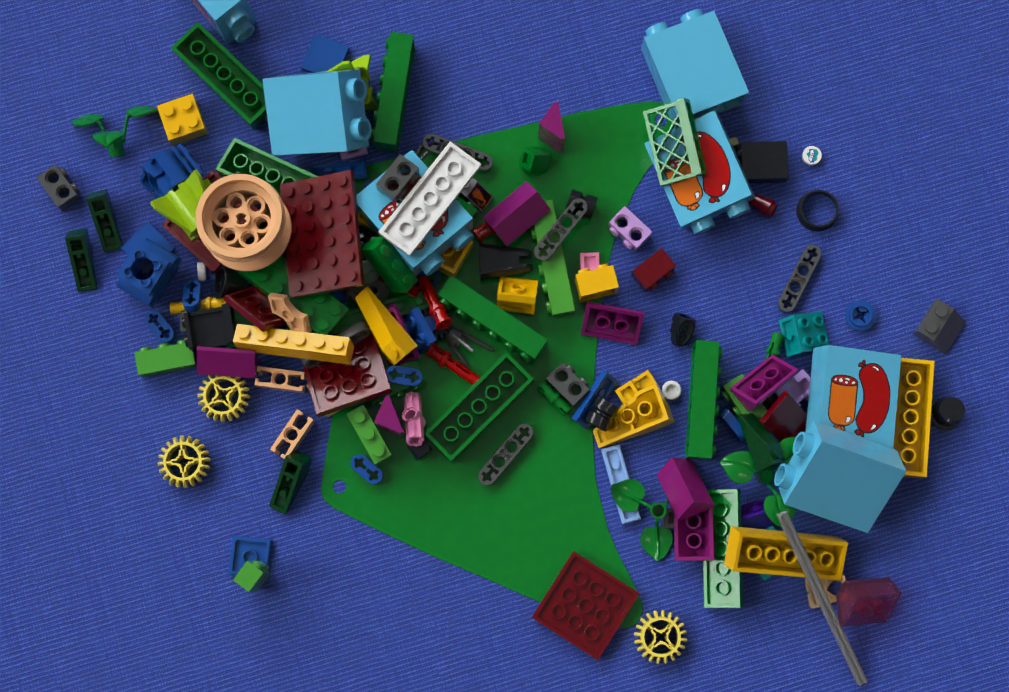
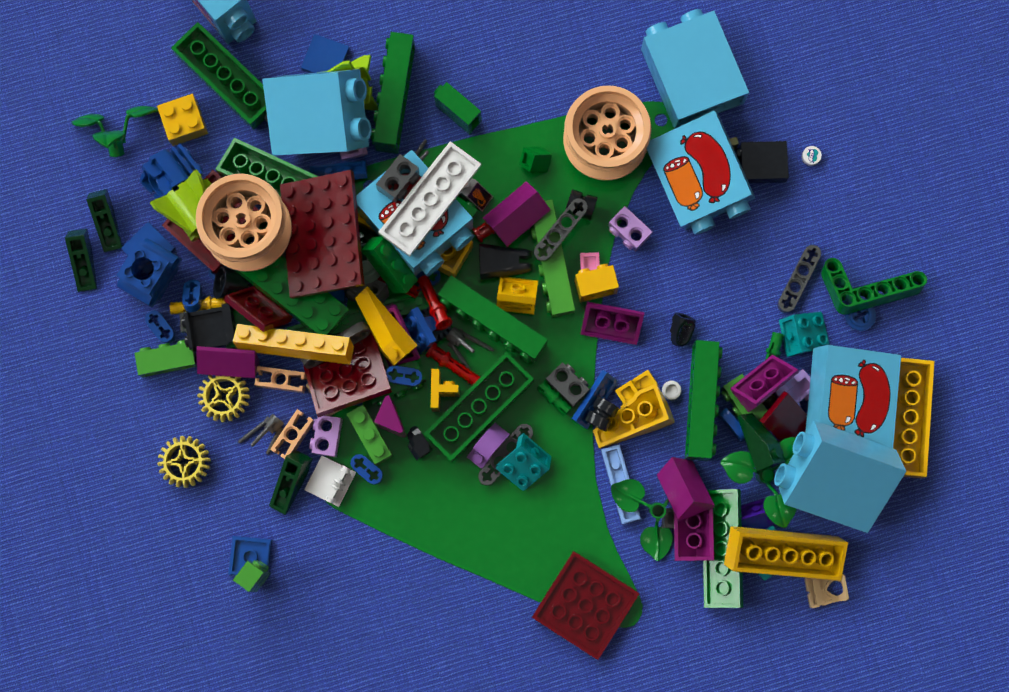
dark grey brick [37,164,81,211] -> none
white tile [197,262,206,281] -> none
light nougat tile [268,293,311,333] -> none
bright pink piece [402,391,426,447] -> none
dark grey beam [423,134,493,172] -> none
magenta slope [538,102,565,154] -> none
dark red brick [631,248,676,292] -> none
light yellow gear [634,610,687,664] -> none
fence [643,98,707,186] -> none
dark red cone [748,193,778,218] -> none
light grey axle [776,511,868,686] -> none
black tyre [796,190,838,232] -> none
clear pink slope [836,577,902,627] -> none
dark grey slope [913,299,966,354] -> none
black hat [931,397,965,431] -> none
none -> dark grey plant [238,414,284,455]
none -> white hinge [304,456,356,507]
none -> lavender brick [309,416,343,458]
none -> yellow bracket [431,369,460,412]
none -> green brick [434,82,482,135]
none -> medium lavender brick [467,423,510,469]
none -> teal bracket [496,433,552,491]
none -> light nougat wheel [563,86,651,180]
none -> green beam [821,258,927,315]

